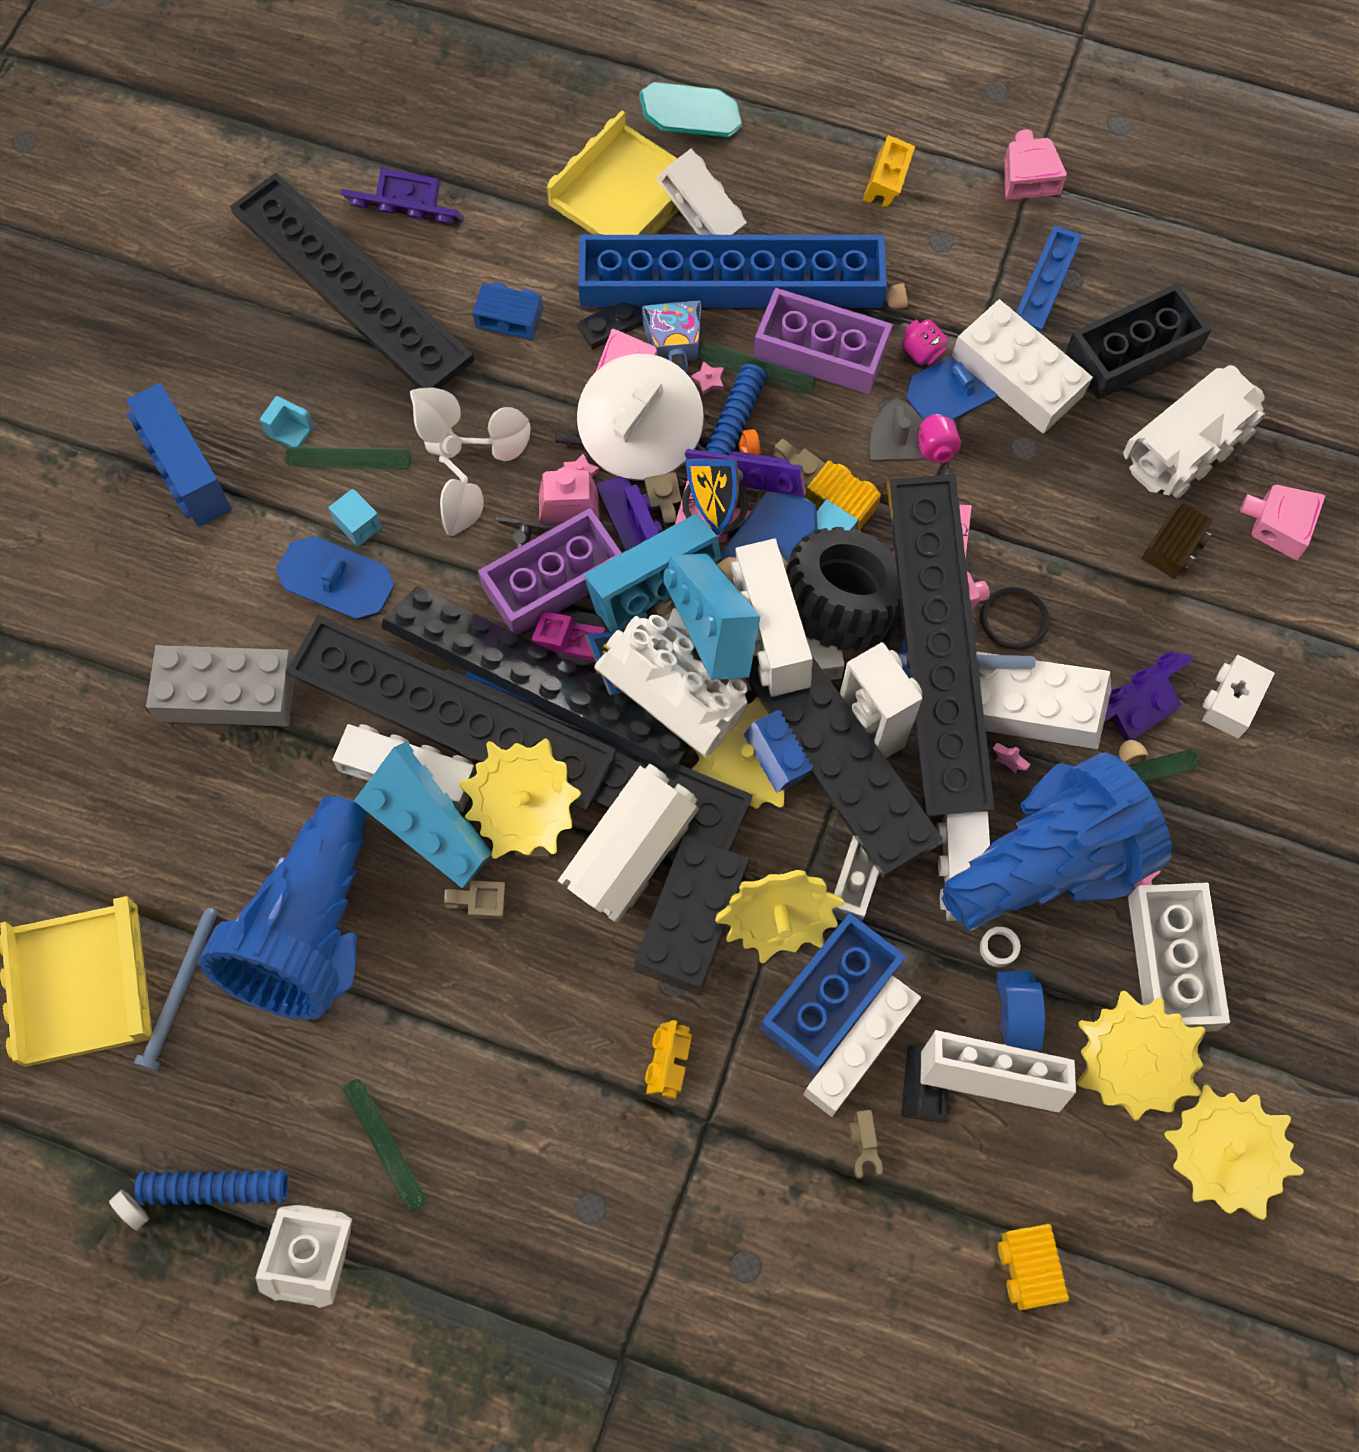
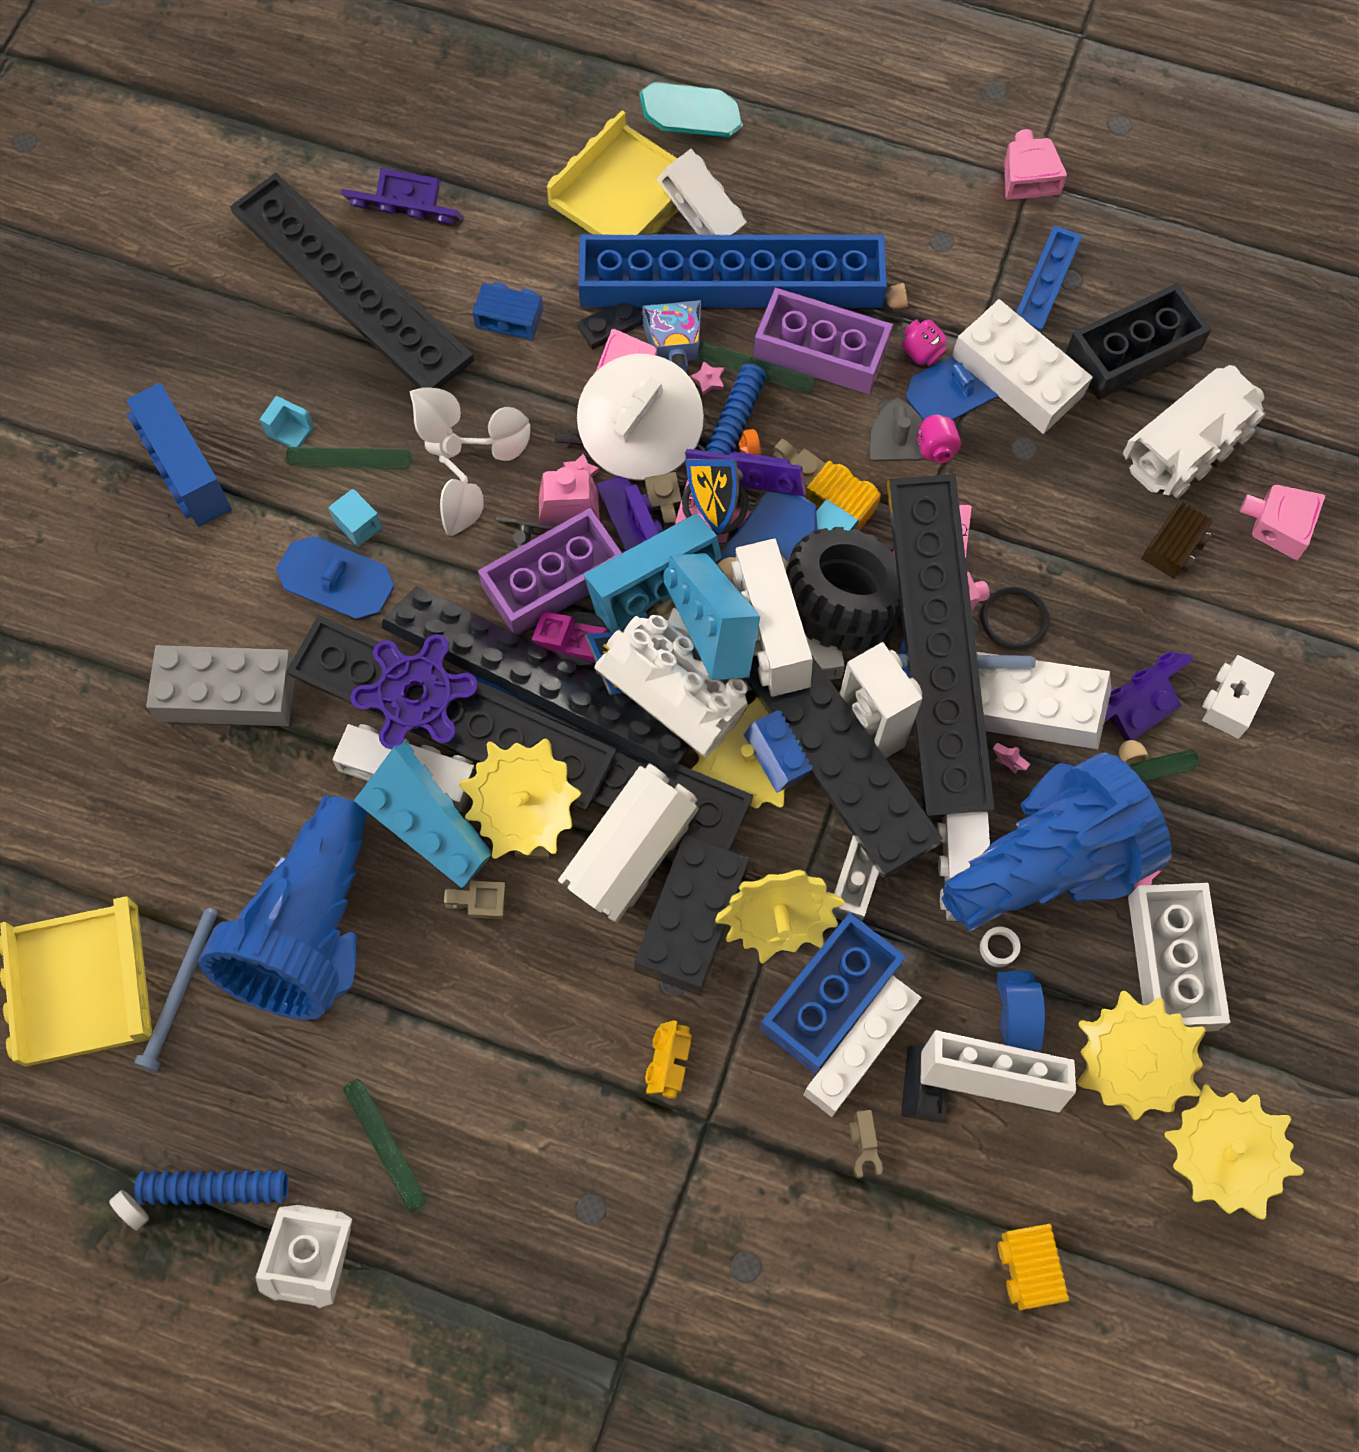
yellow hinge [863,135,915,207] -> none
none -> dark purple plate [350,634,478,749]

